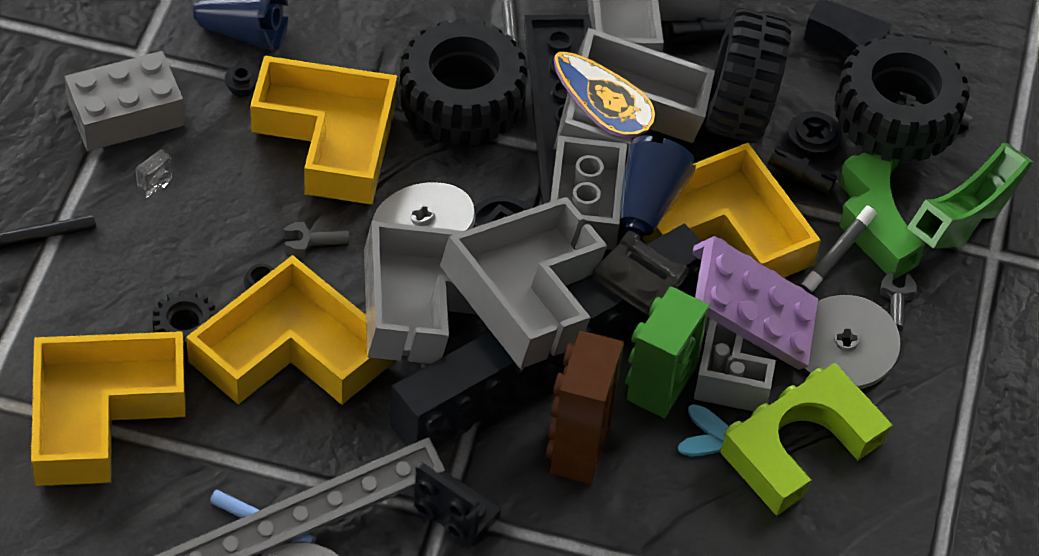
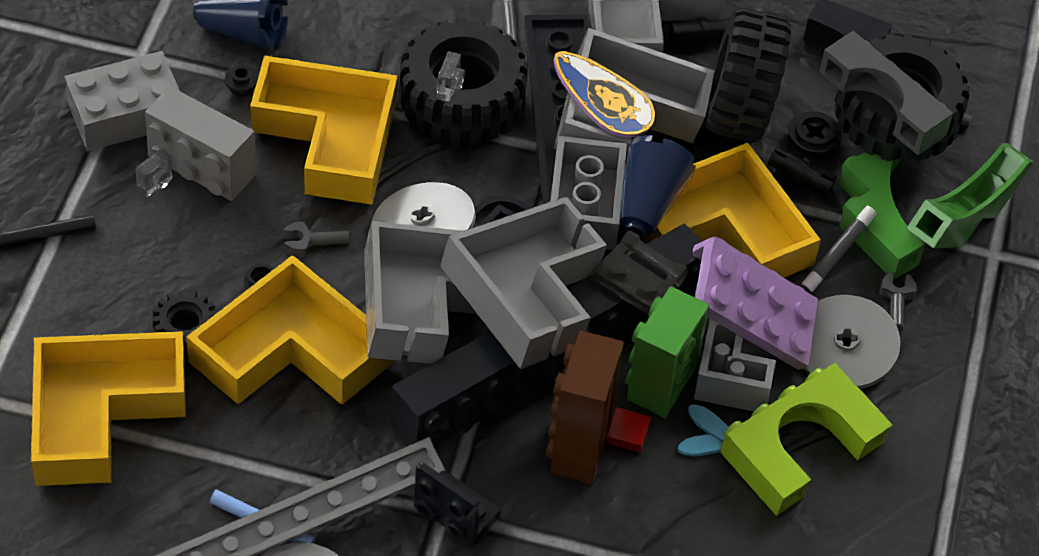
none -> light grey brick [145,86,256,201]
none -> clear plate [437,51,465,102]
none -> red tile [606,407,651,453]
none -> dark grey arch [819,31,953,155]

